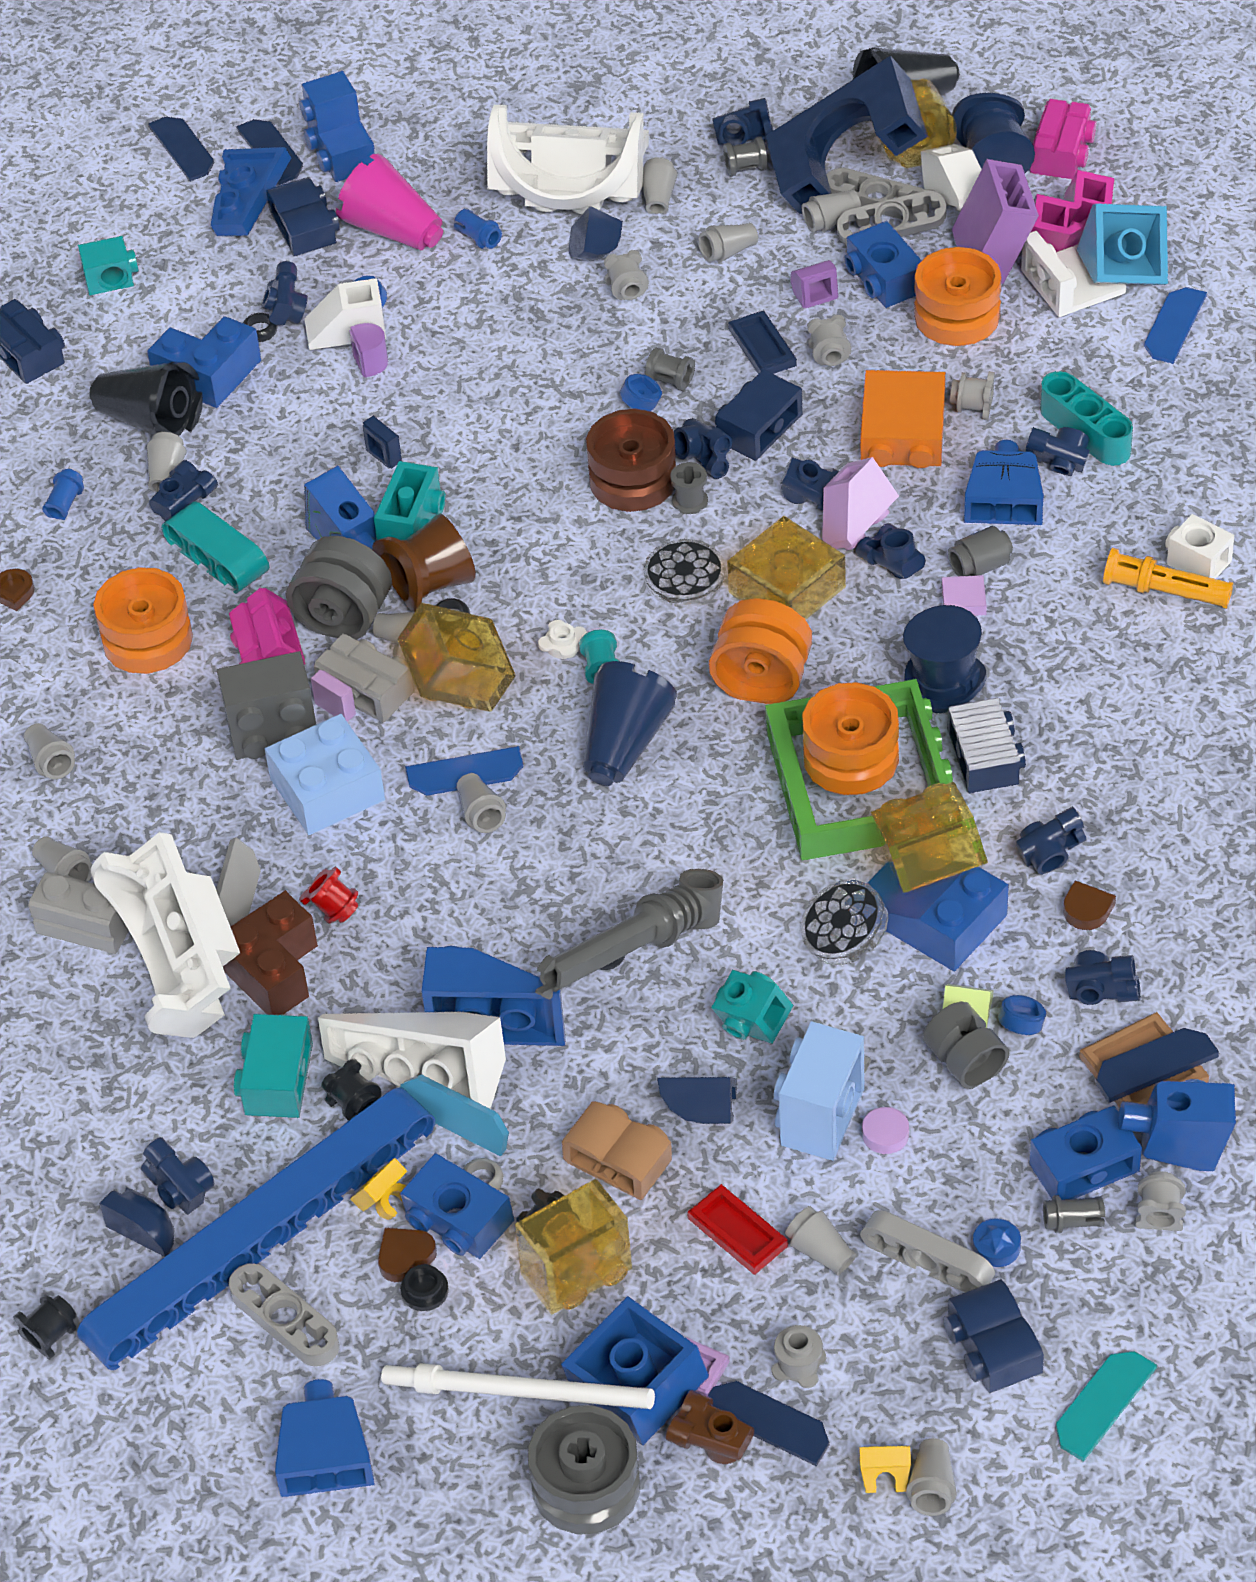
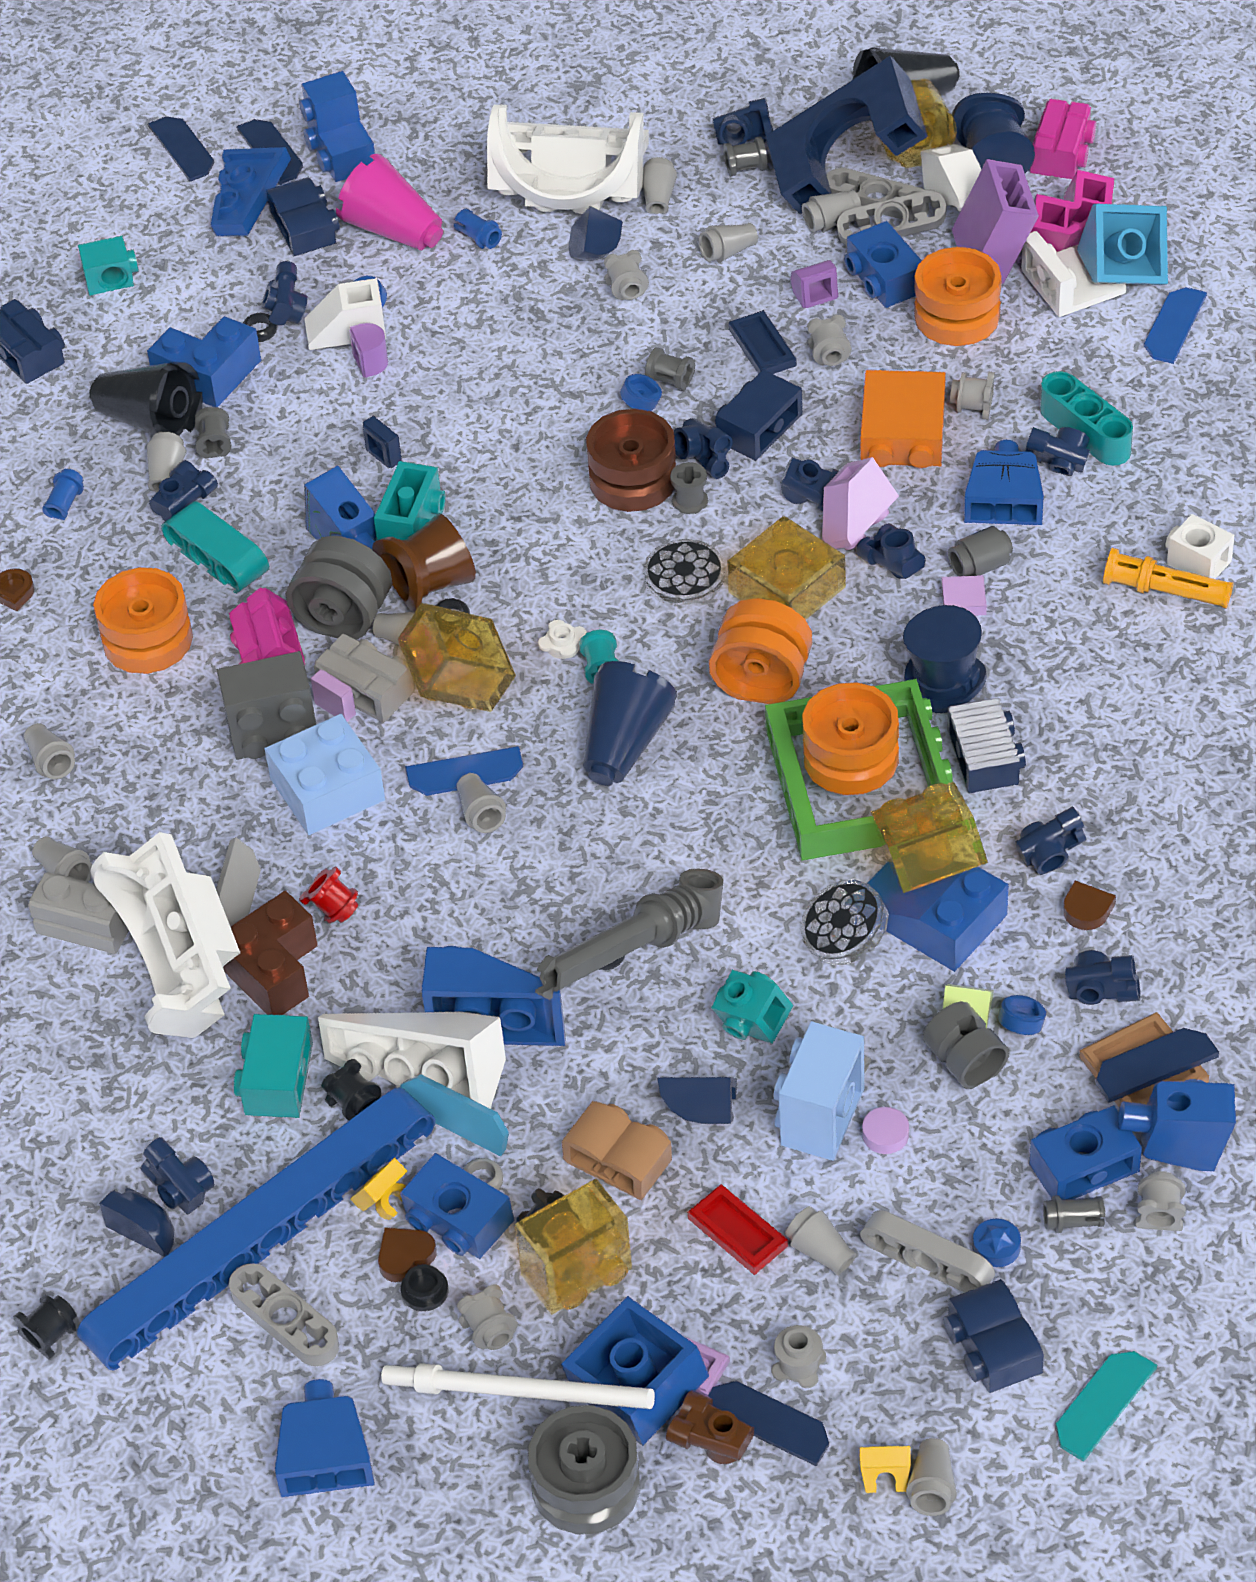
none -> dark grey bush [195,407,231,459]
none -> light grey brick [457,1284,518,1350]

